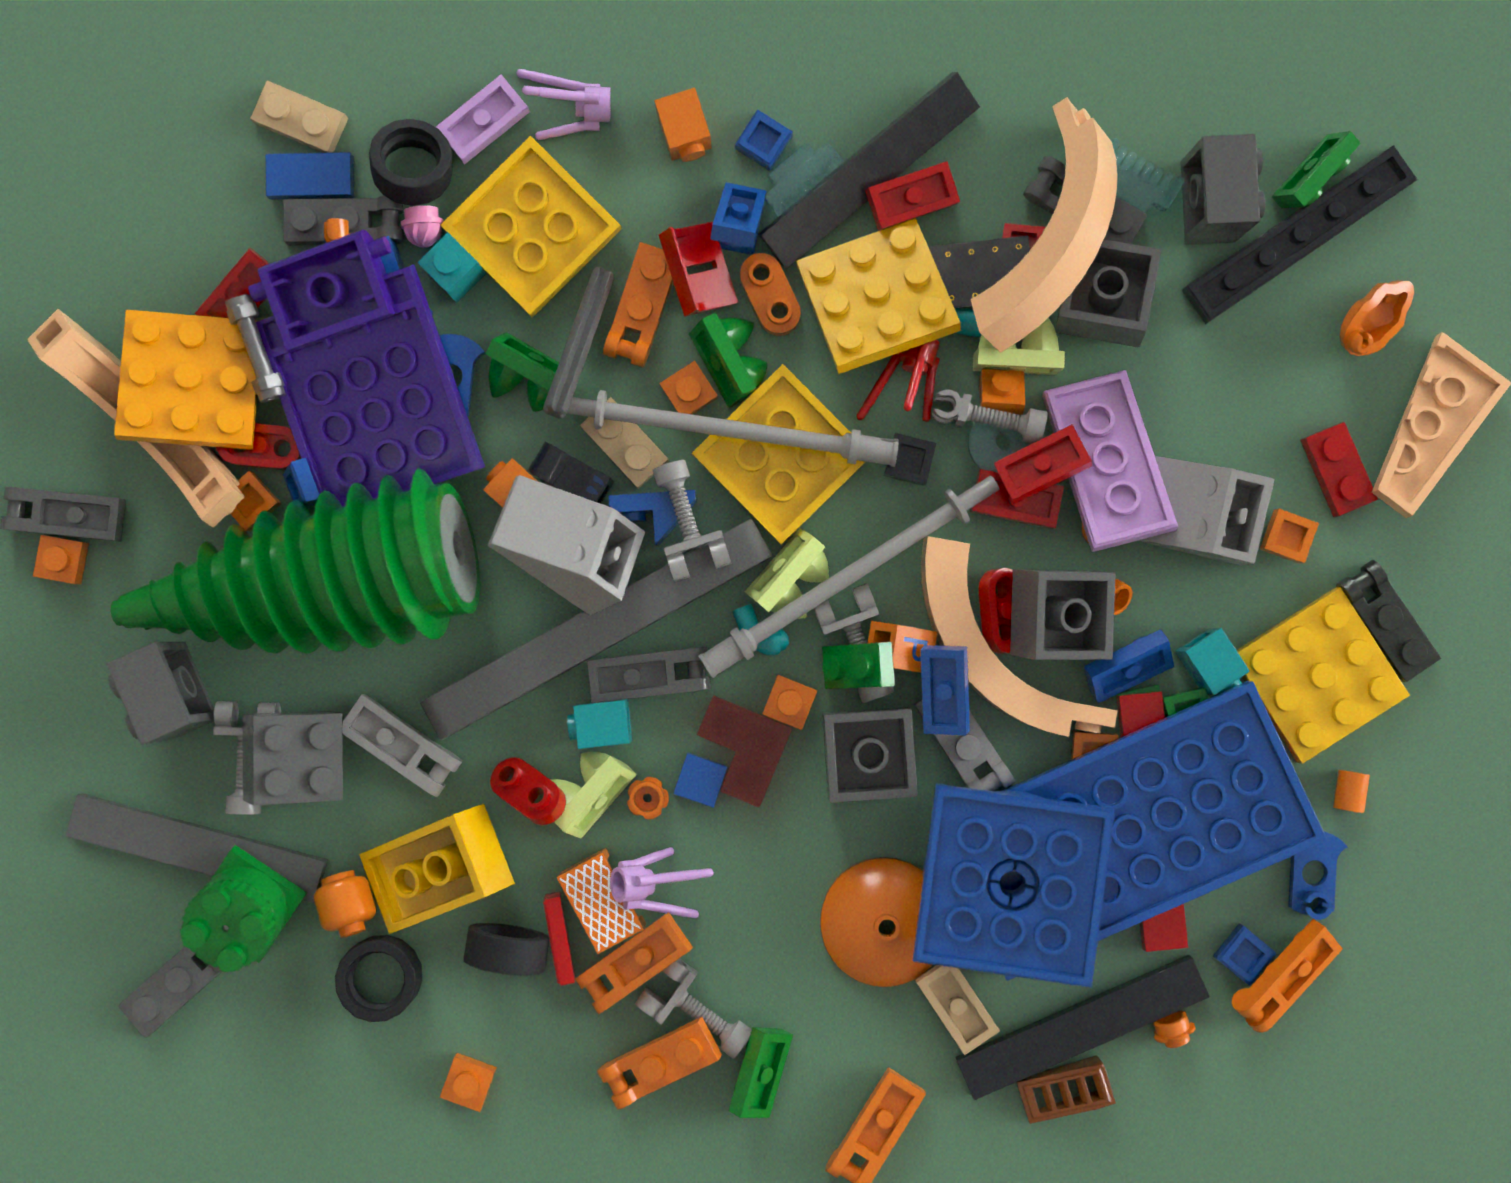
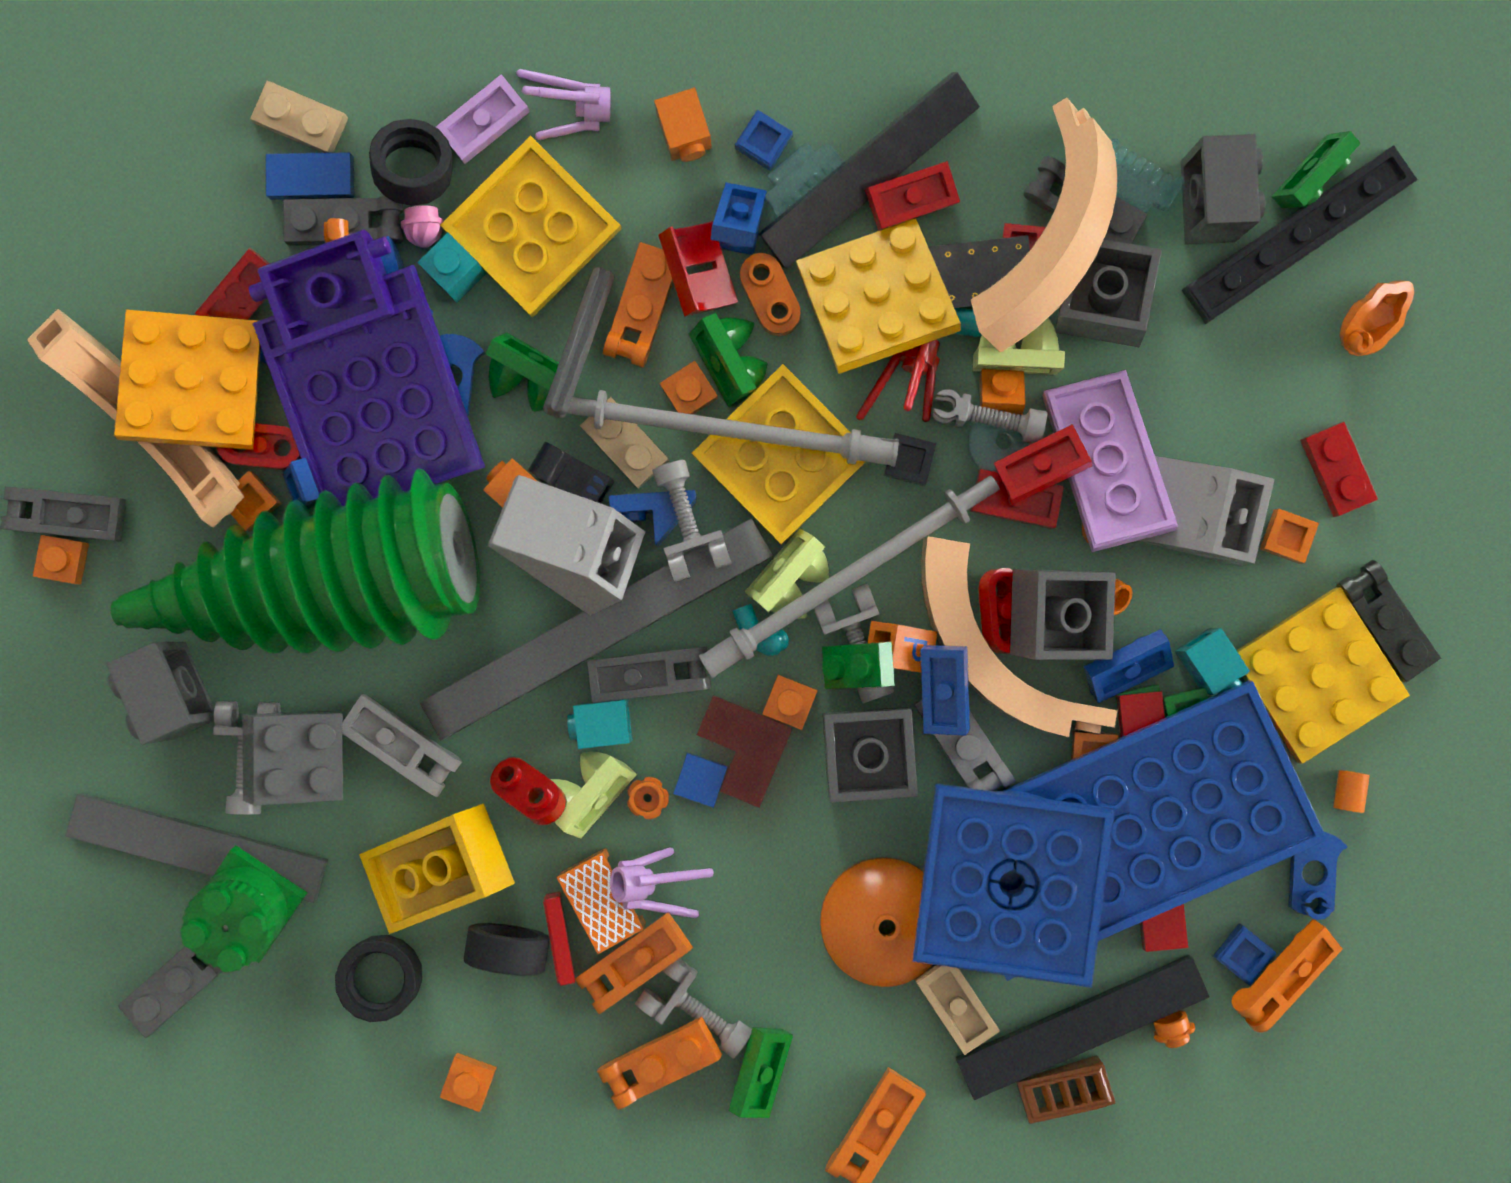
flat silver bar [225,295,286,402] -> none
orange head [314,870,376,938] -> none
light nougat wing [1371,332,1511,518] -> none

